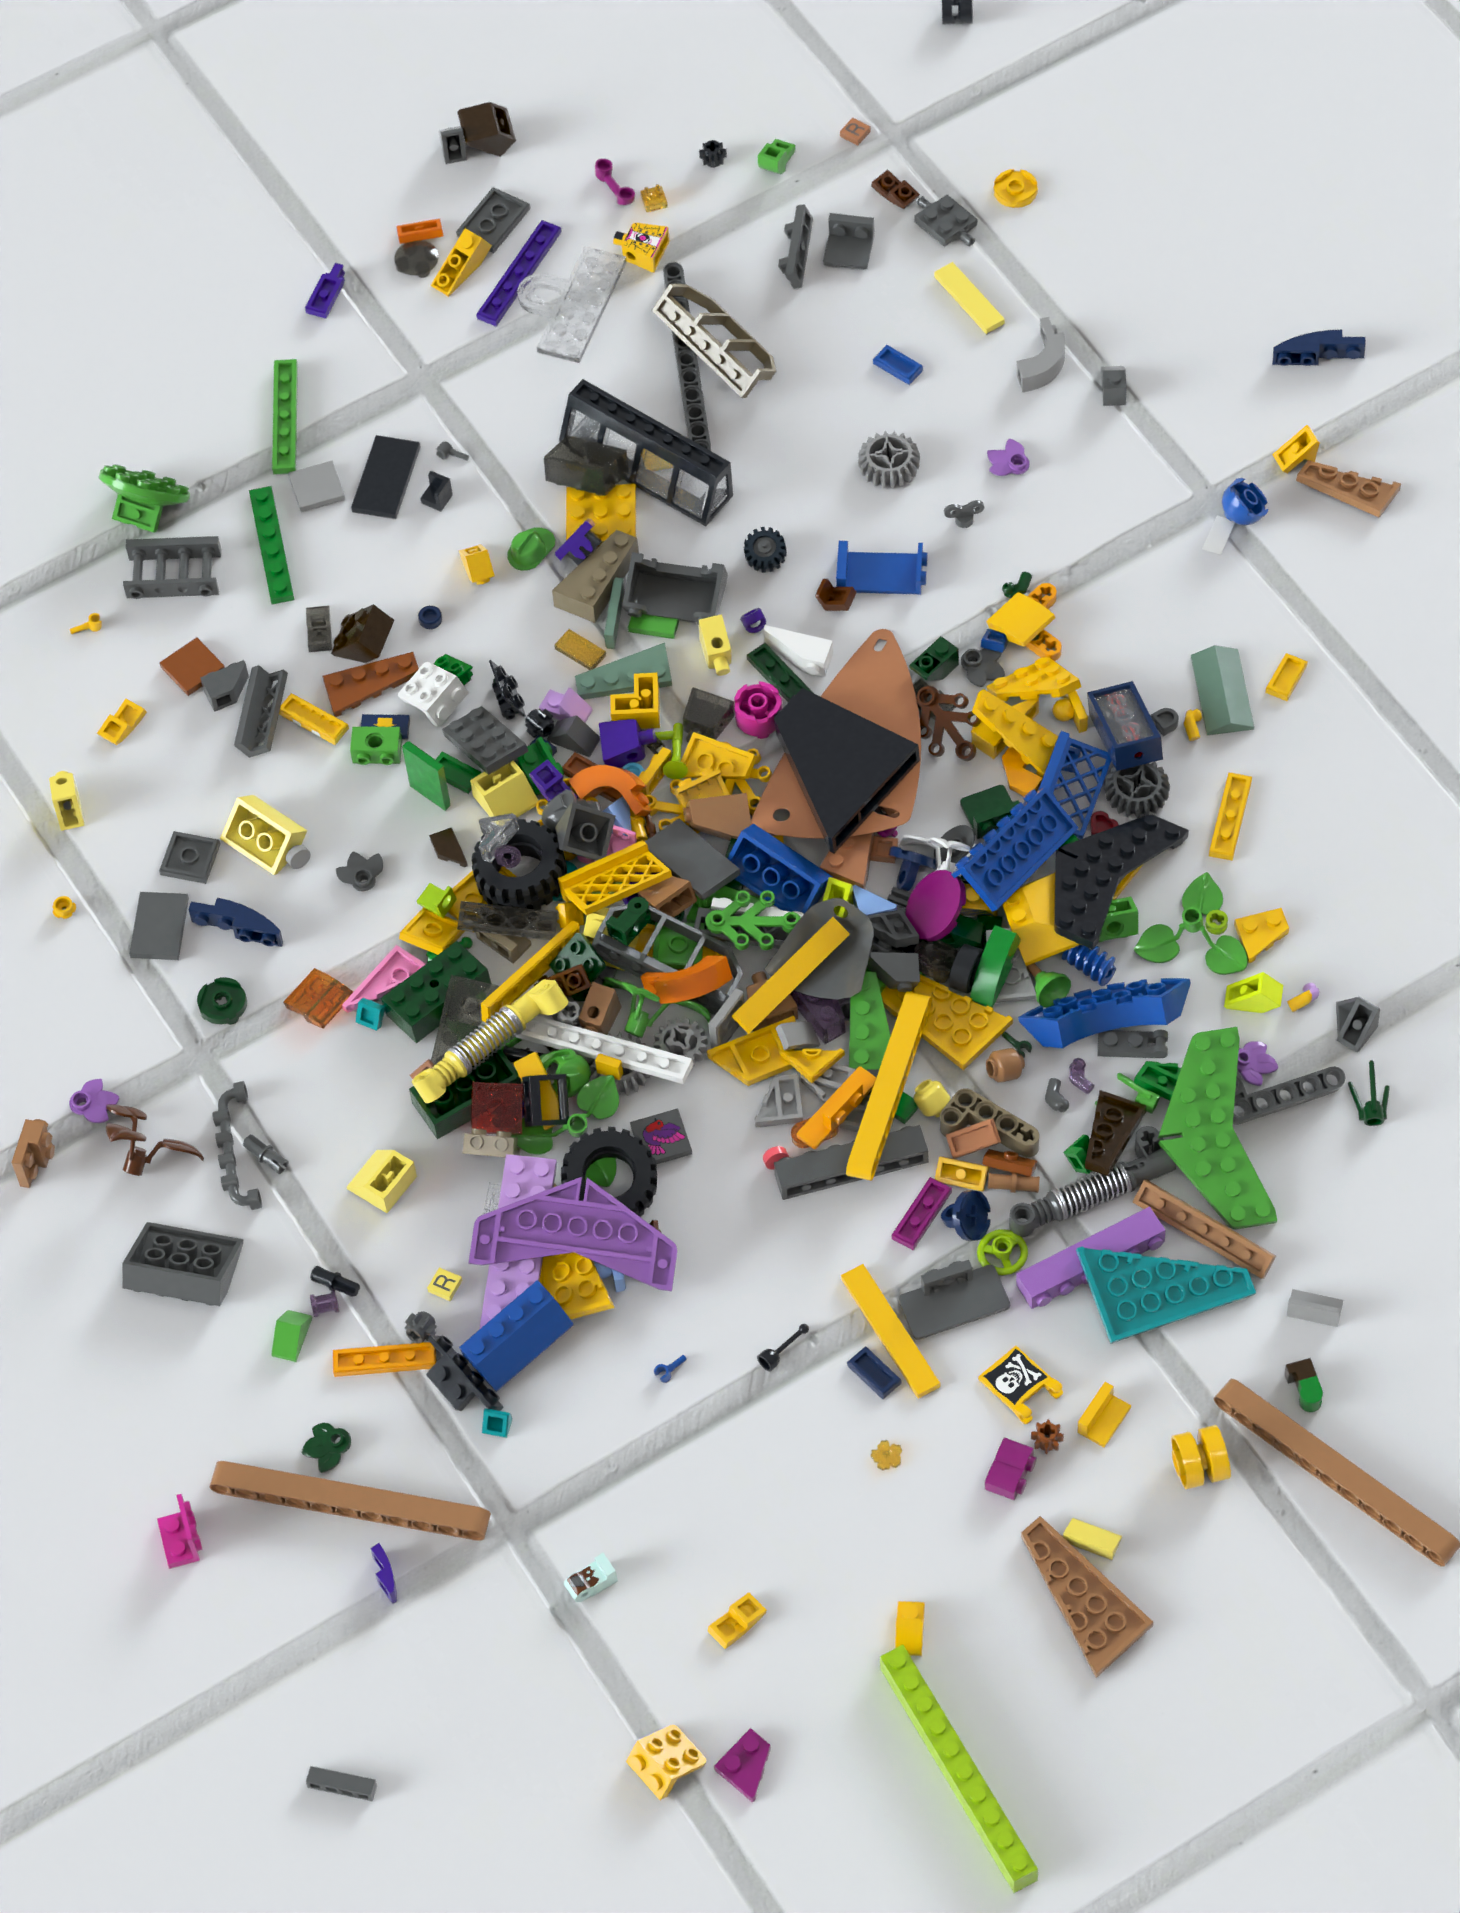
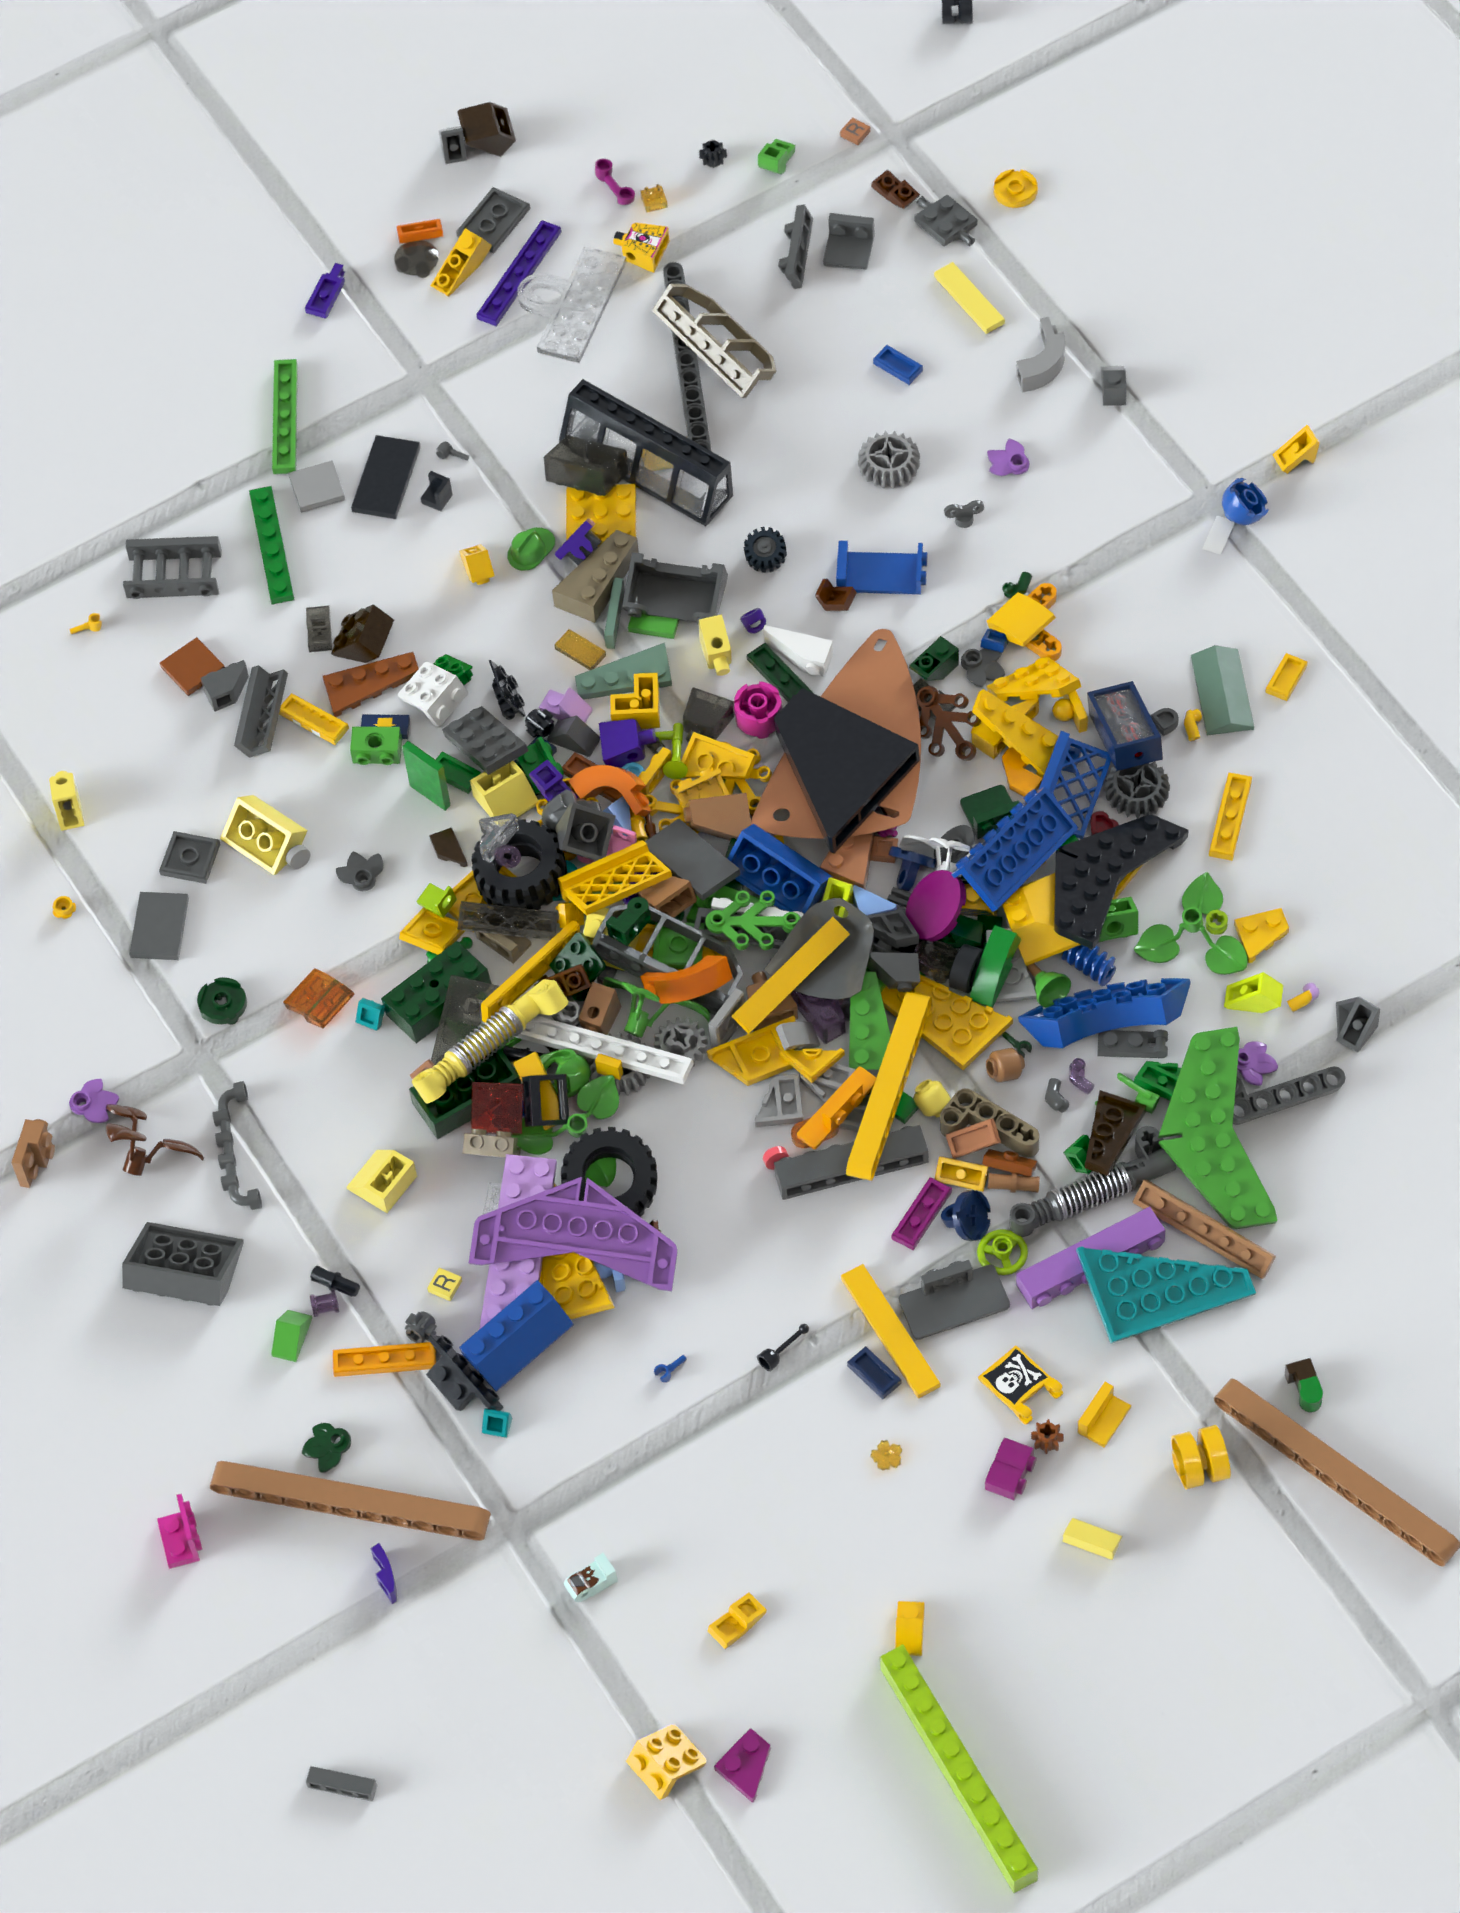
yellow slope [97,699,147,745] -> none
bright green bracket [98,464,190,533] -> none
dark blue slope [188,897,283,947] -> none
dark grey axle [243,1135,289,1174] -> none
bright pink wing [342,945,425,1013] -> none
dark blue tile [418,606,442,629] -> none
tile [630,1108,692,1164] -> none
medium nougat wing [1021,1516,1153,1678] -> none
dark blue slope [1272,330,1366,366] -> none
light grey panel [1287,1289,1343,1327] -> none
medium nougat wing [1296,461,1401,518] -> none
dark green plant [1348,1060,1390,1126] -> none

